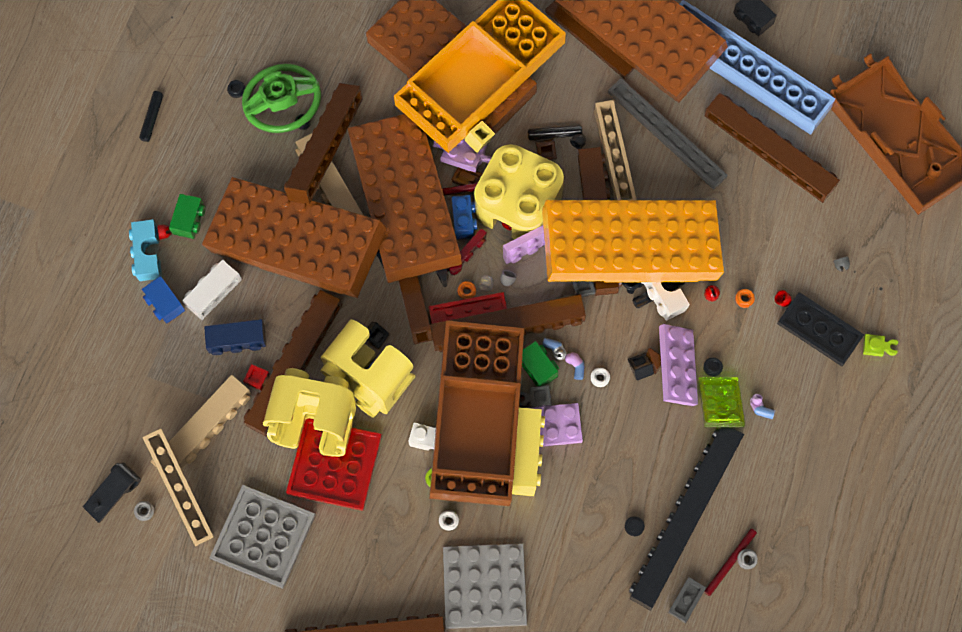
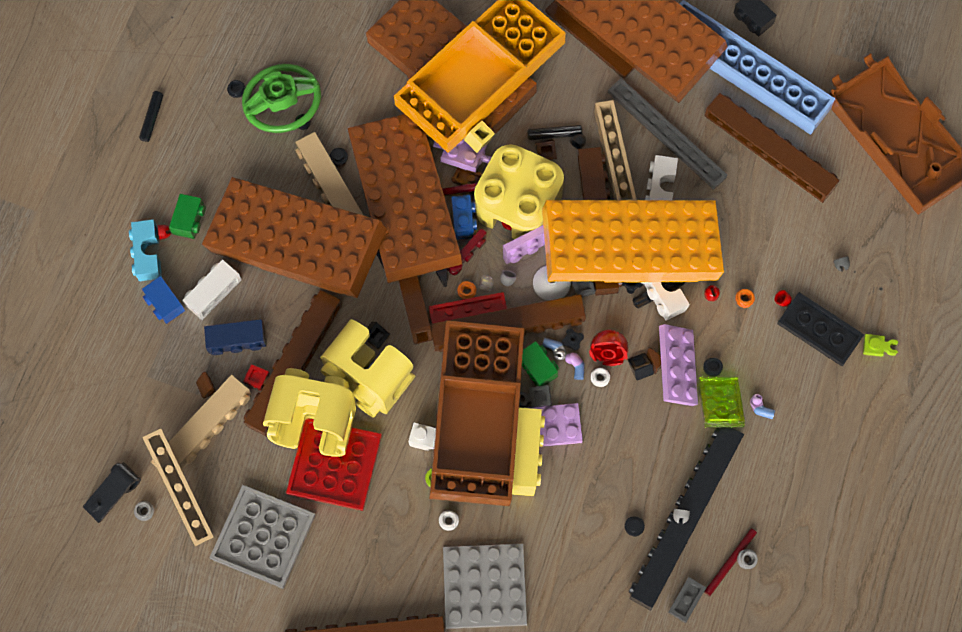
reddish brown brick [284,83,363,204] -> none
none -> reddish brown slope [196,372,216,399]
none -> black plate [329,148,348,166]
none -> white dish [533,266,571,301]
none -> black plate [562,329,584,350]
none -> red cylinder [589,330,629,366]
none -> white arch [645,155,678,200]
none -> light grey hinge [673,509,690,524]

